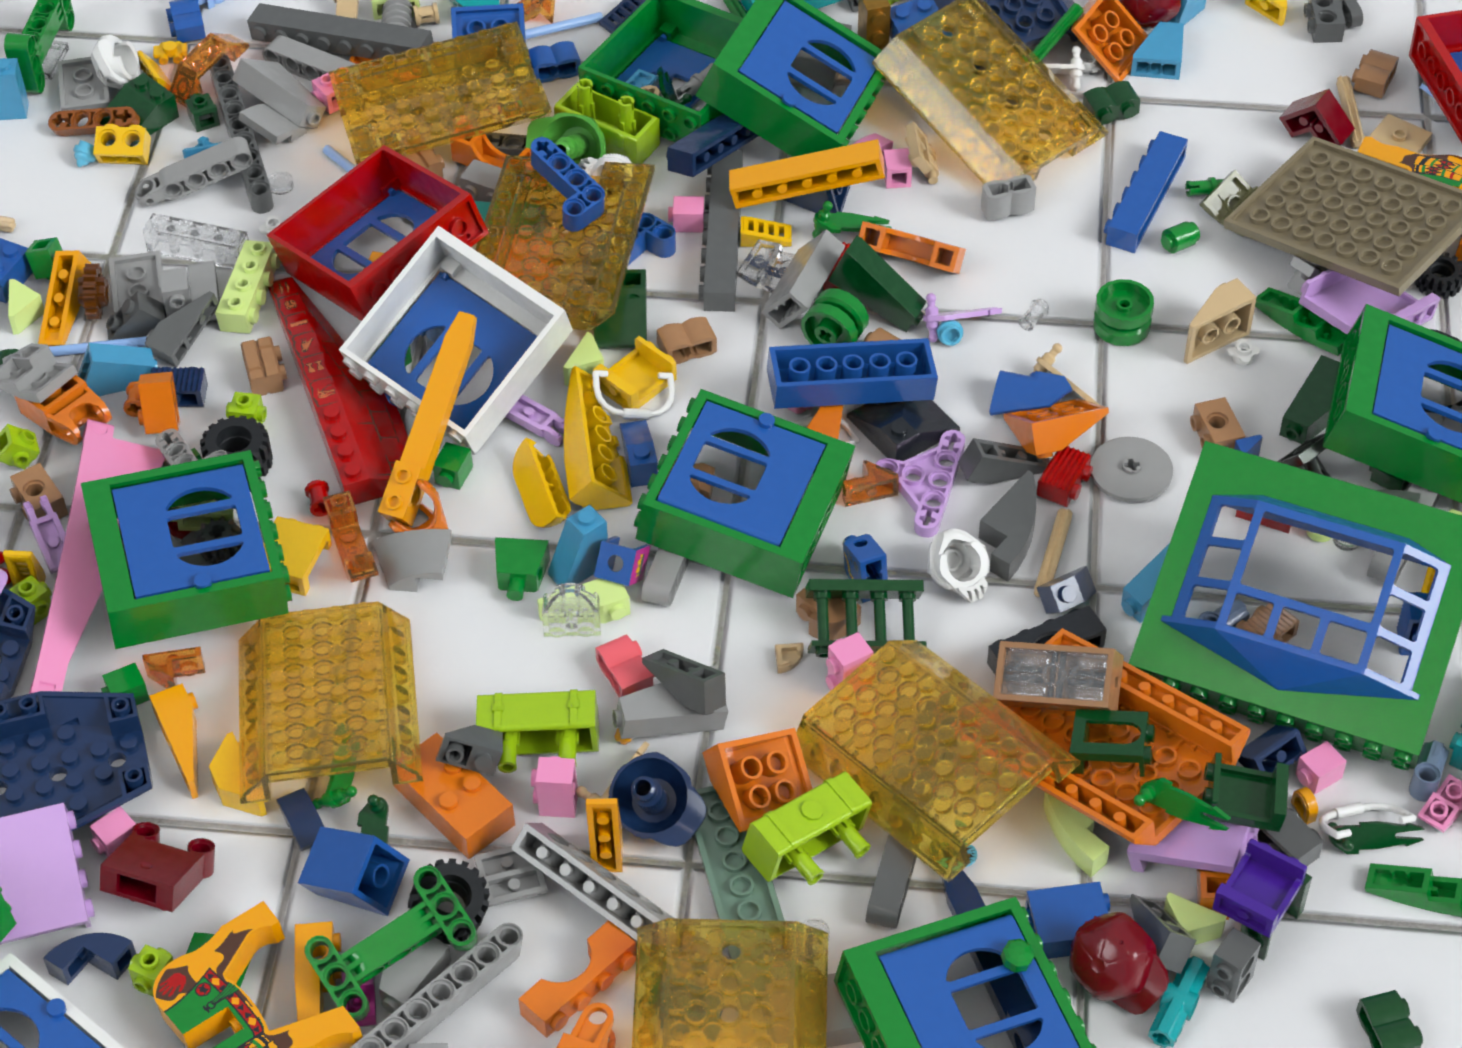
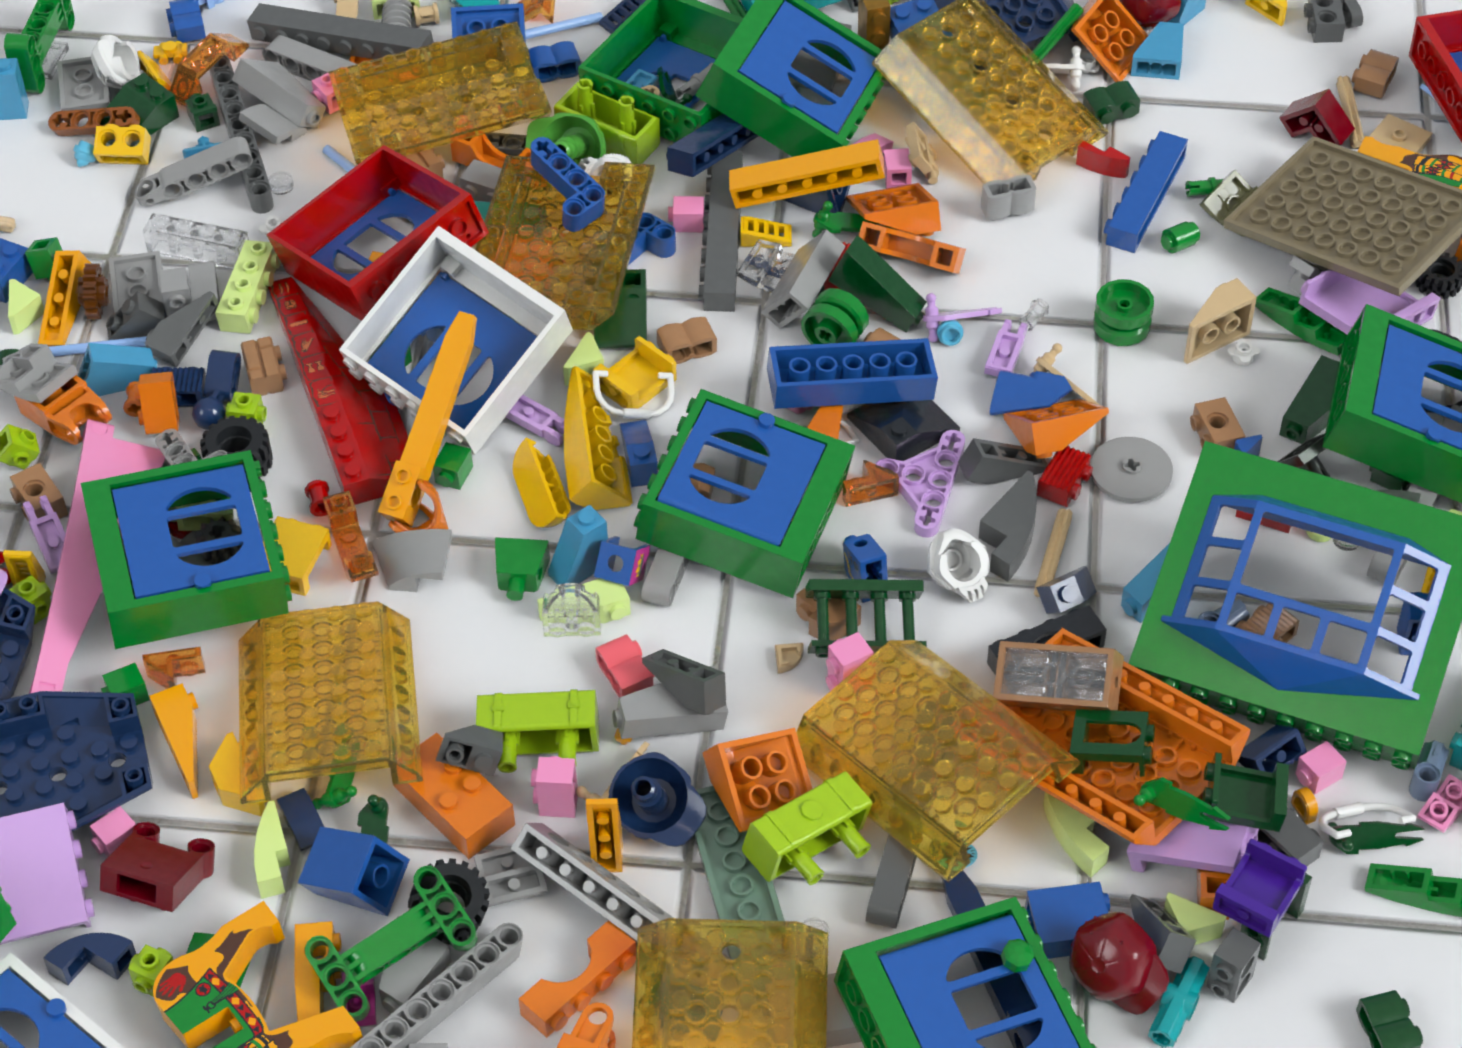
none -> dark blue beam [192,350,241,430]
none -> yellowish green slope [254,800,291,899]
none -> orange slope [846,183,941,237]
none -> lavender hinge [984,319,1028,377]
none -> red slope [1076,141,1130,178]

